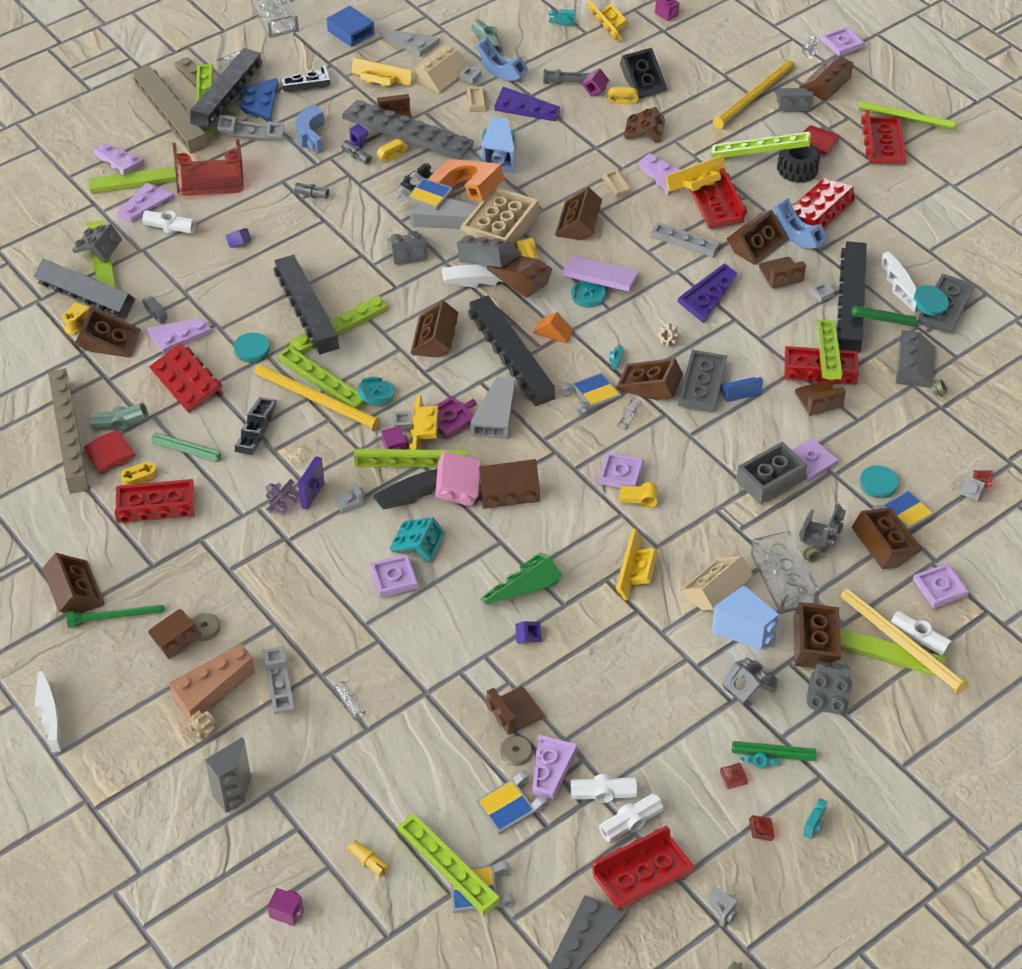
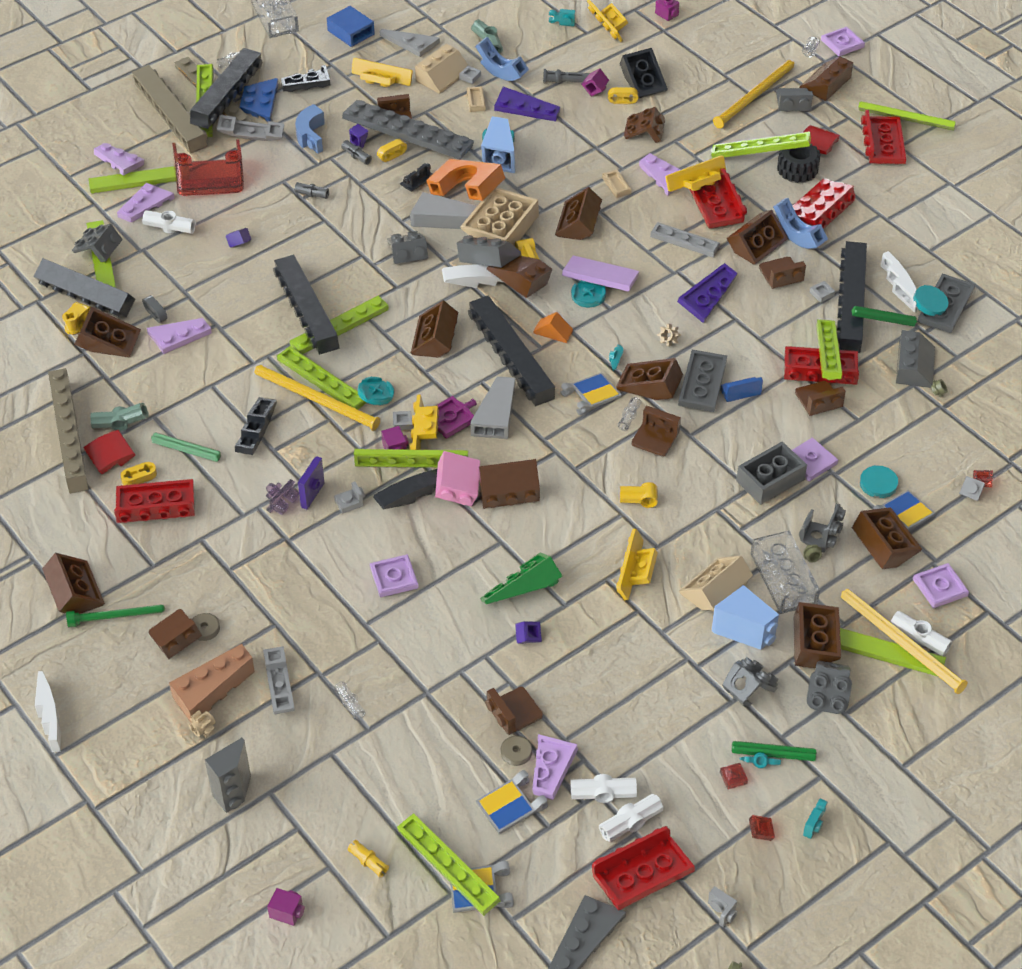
red bracket [149,343,223,413] -> none
teal tile [234,332,270,362] -> none
teal bracket [389,517,446,562] -> none
flag [397,172,453,210] -> none
lavender plate [598,452,644,488] -> none
none -> reddish brown bracket [631,405,681,457]

